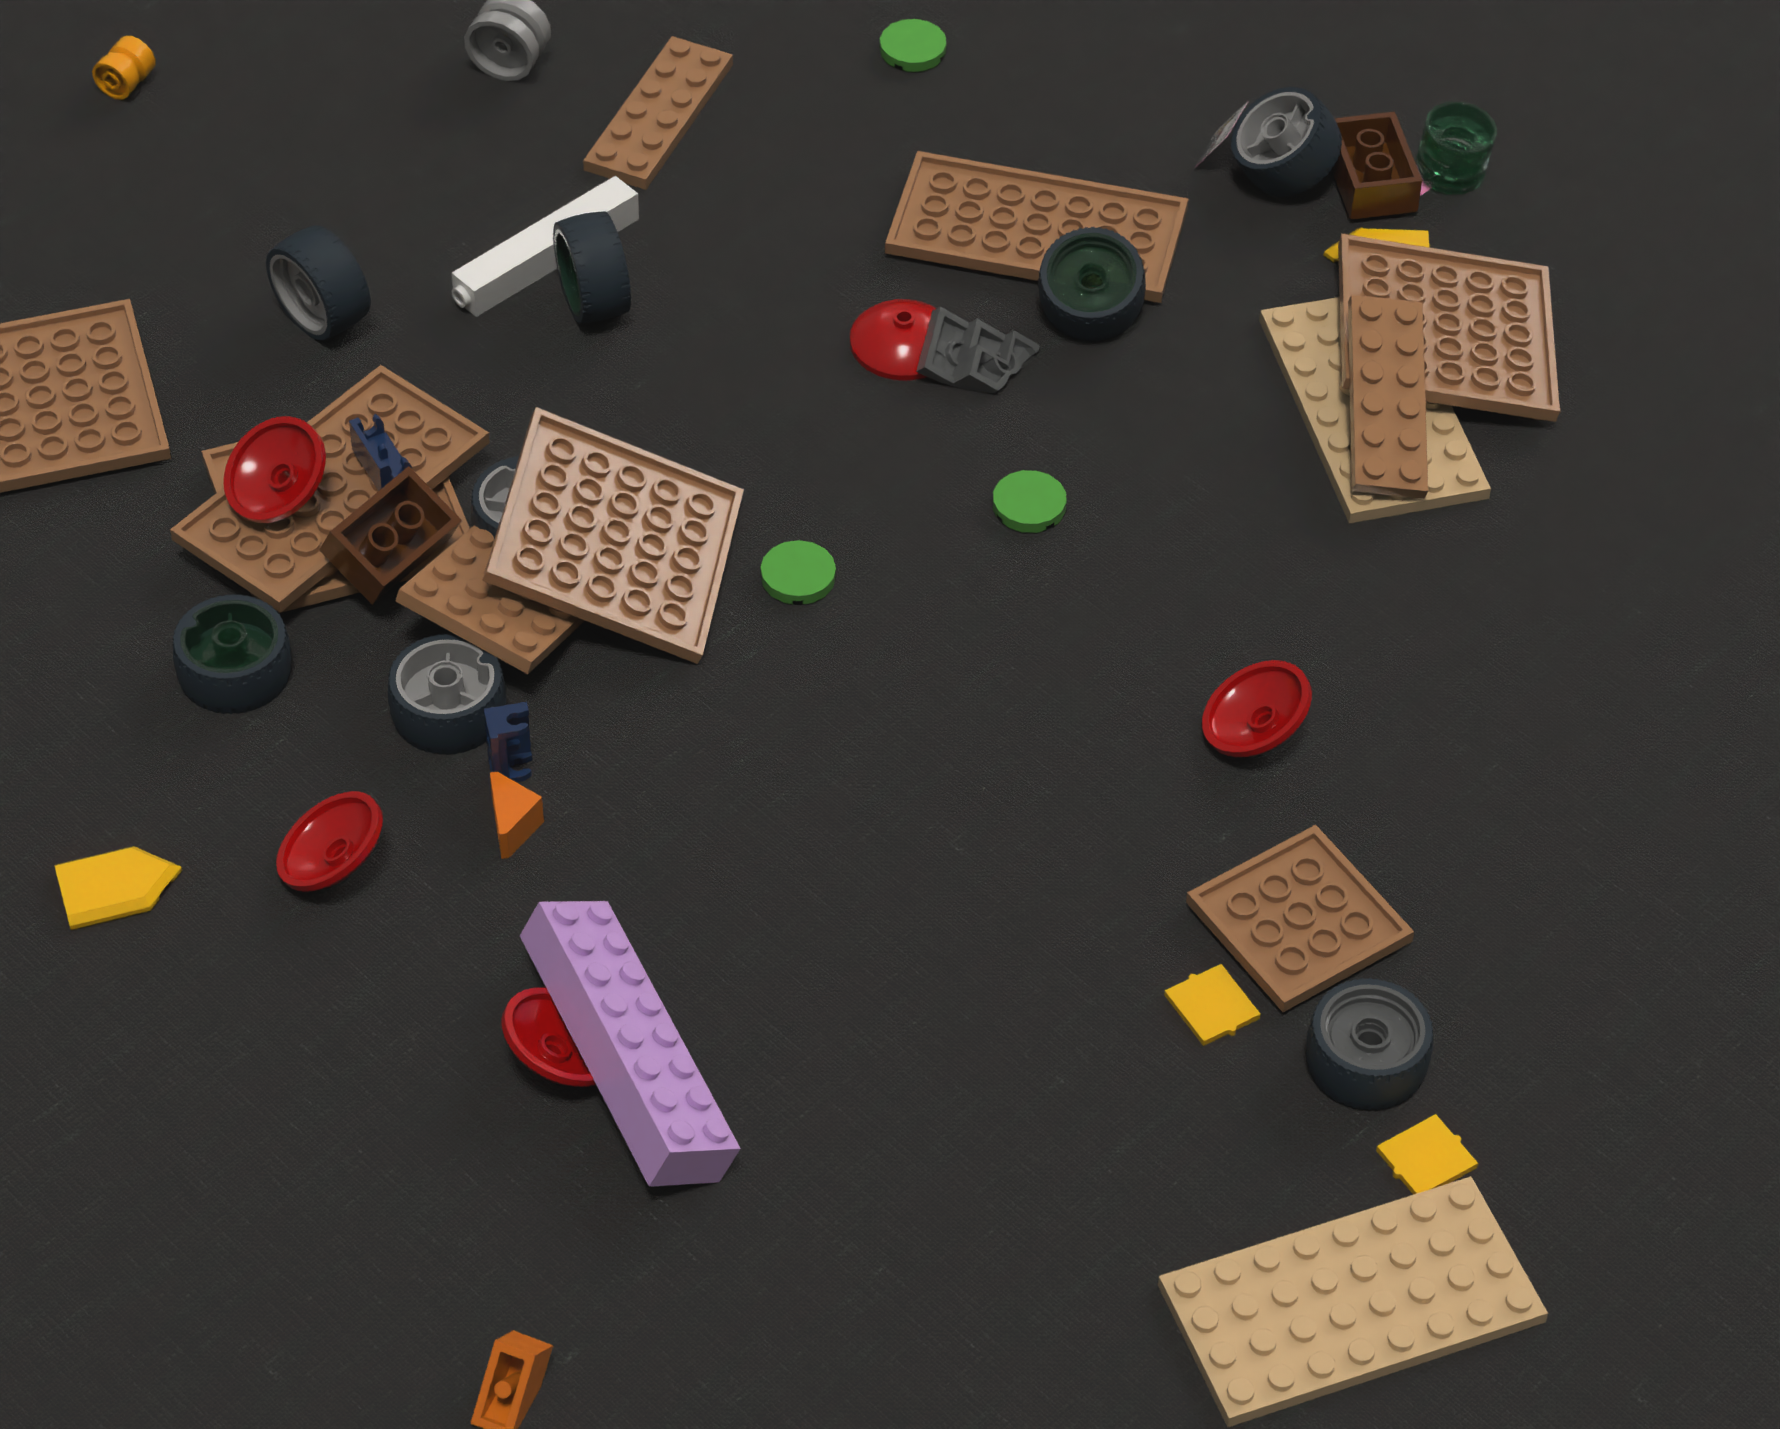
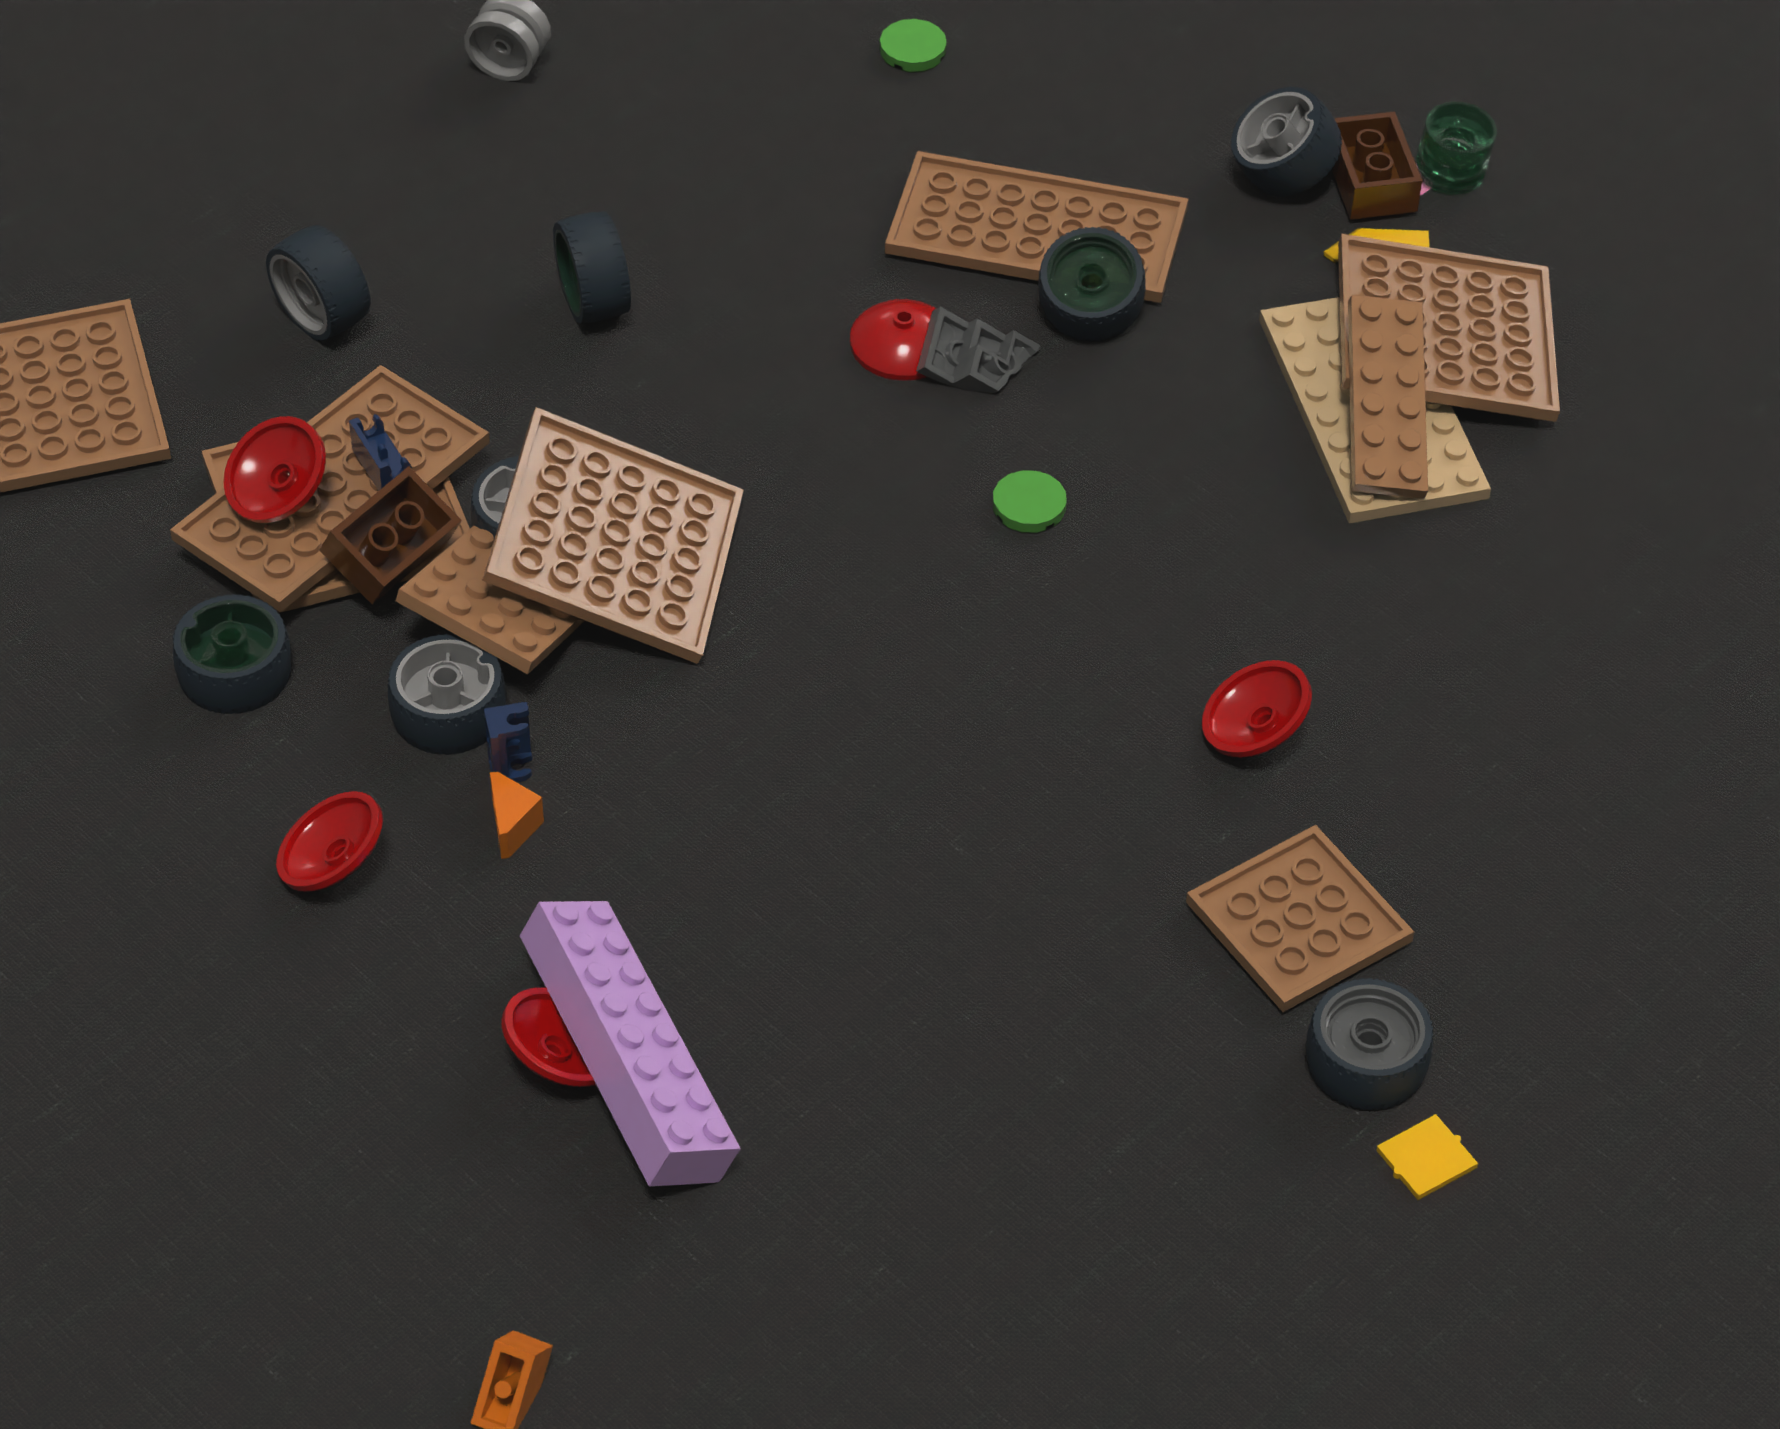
yellow tile [54,846,182,930] -> none
light orange wheel [92,36,156,100] -> none
white brick [452,176,639,317] -> none
medium nougat plate [583,36,733,190] -> none
bright green tile [760,540,836,604] -> none
tan plate [1158,1176,1548,1427] -> none
yellow piece [1164,964,1261,1046] -> none
sticker [1194,101,1249,168] -> none

